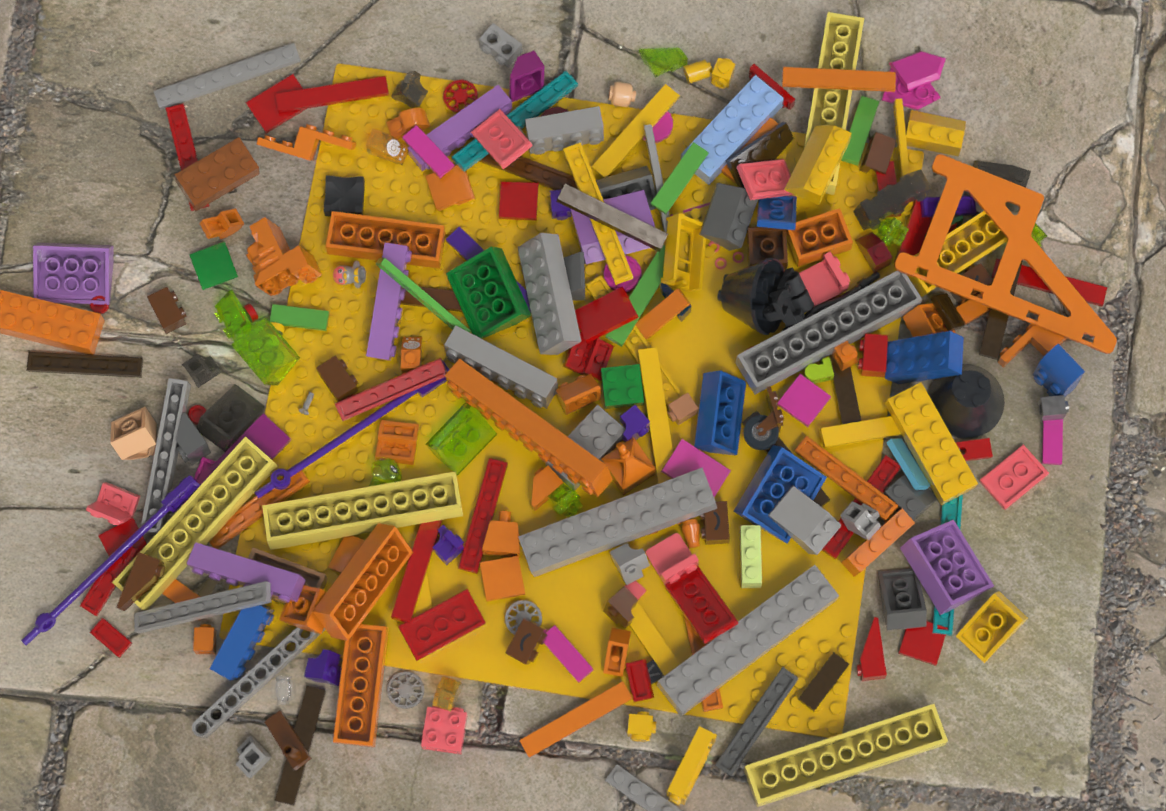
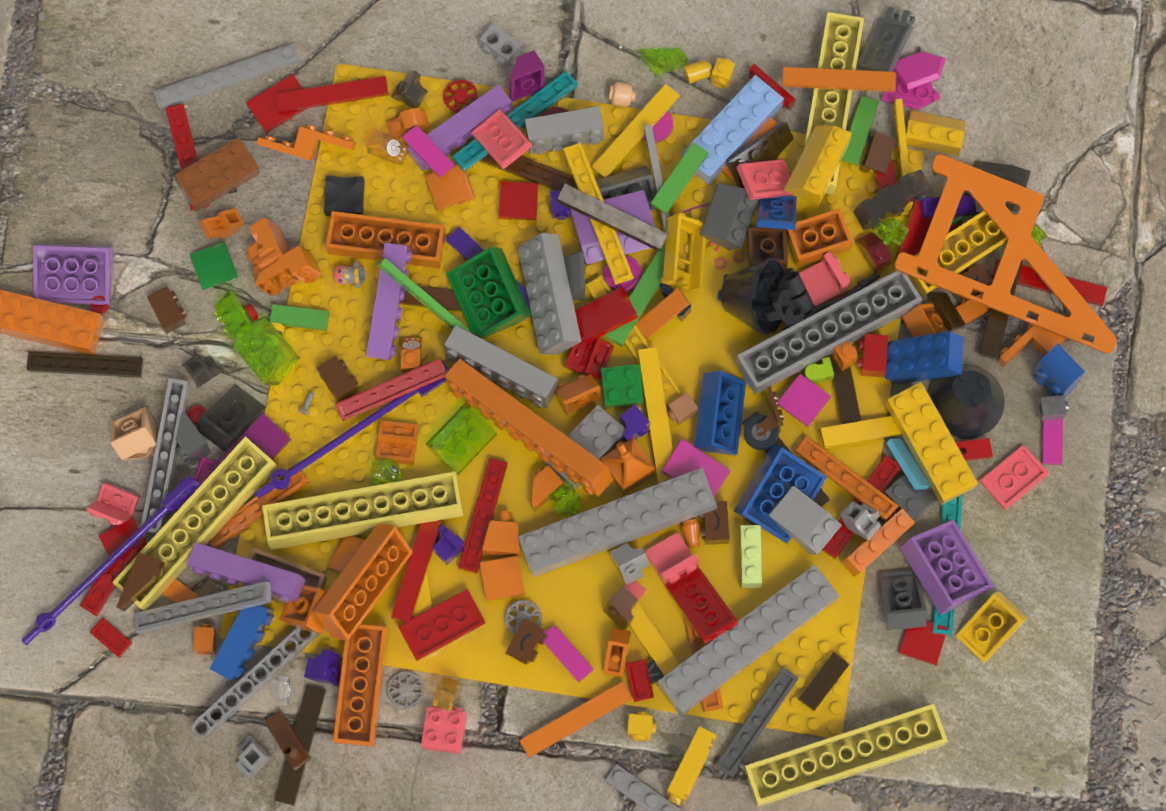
red slope [856,617,887,681] -> none
none -> dark grey tile [857,7,916,72]

